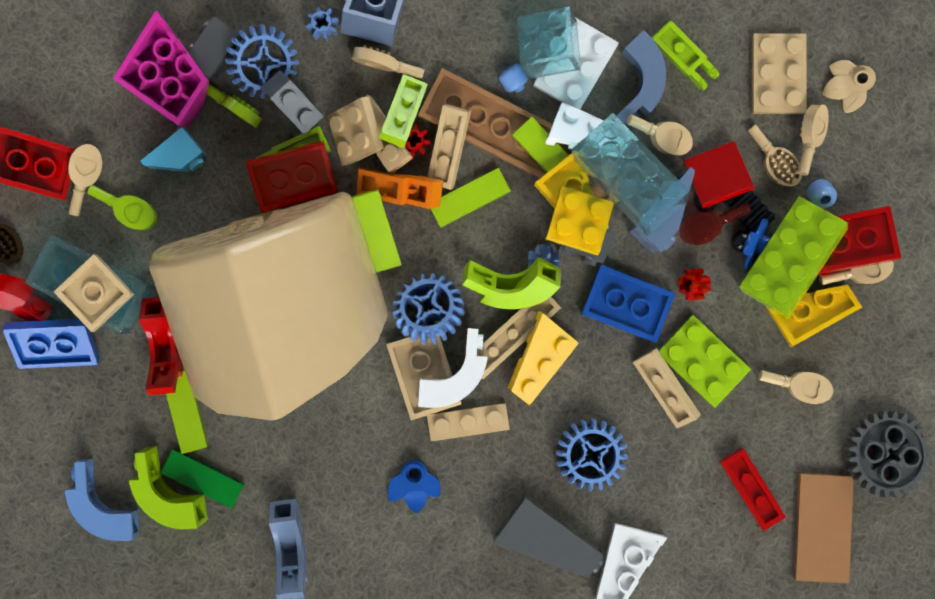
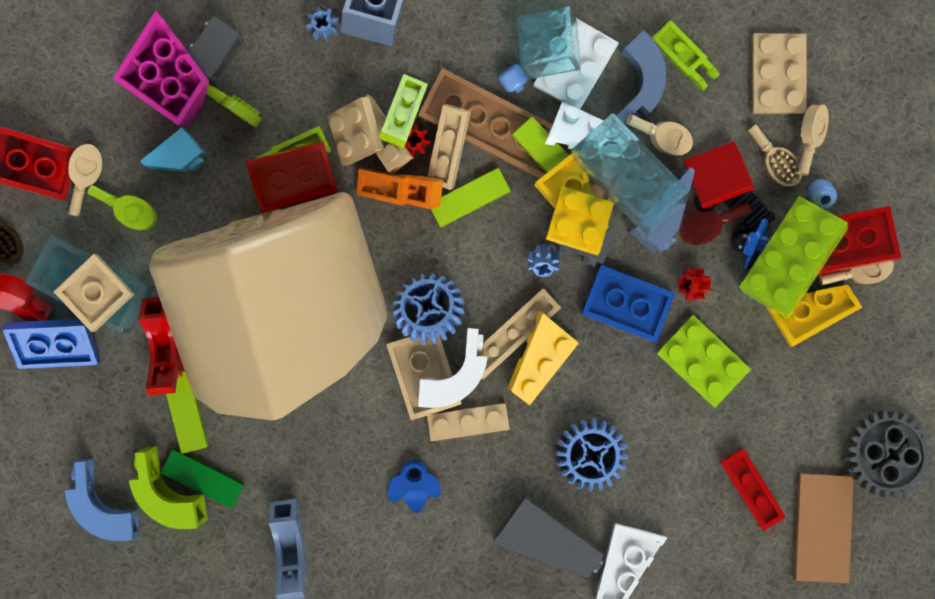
medium blue gear [225,24,299,98] -> none
brick [260,70,324,135] -> none
tan piece [352,45,425,79] -> none
lime tile [352,189,402,273] -> none
lime arch [462,257,561,309] -> none
tan plate [633,348,701,428] -> none
tan piece [759,370,833,404] -> none
tan plate [823,60,876,113] -> none

